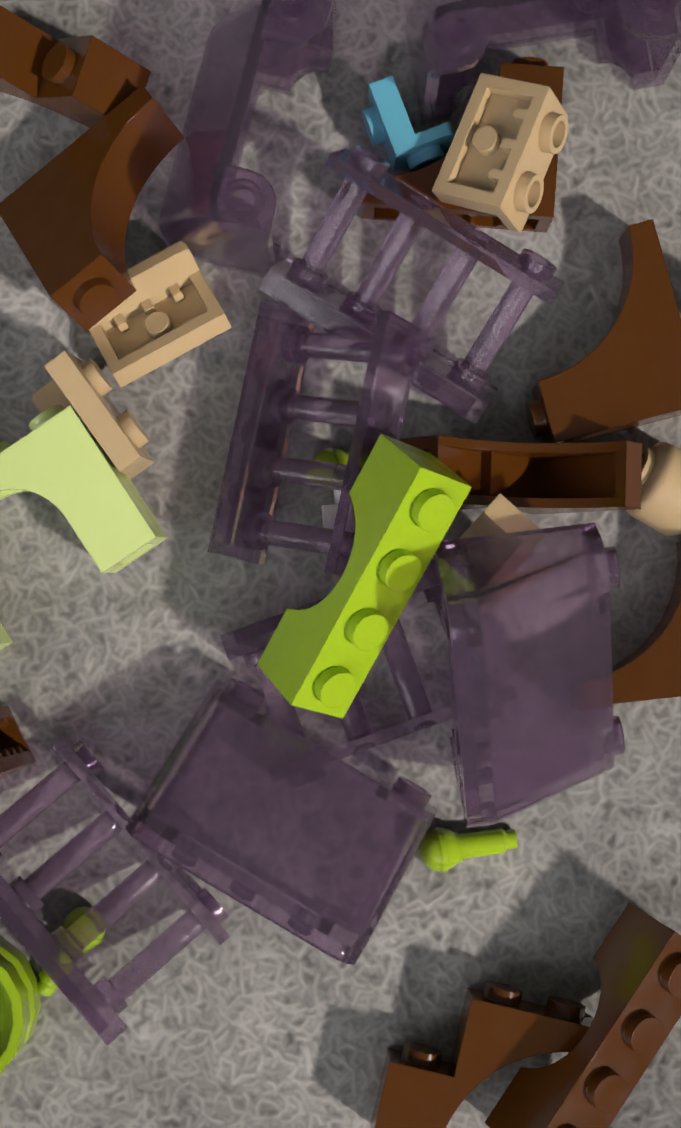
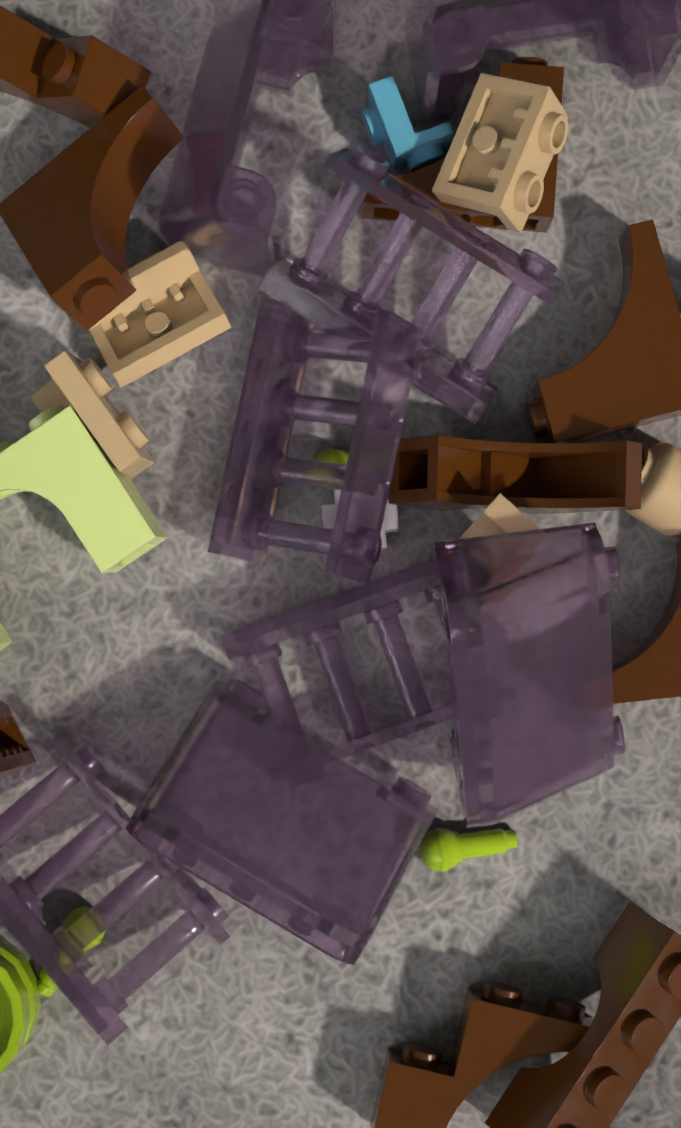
lime arch [257,434,472,719] -> none

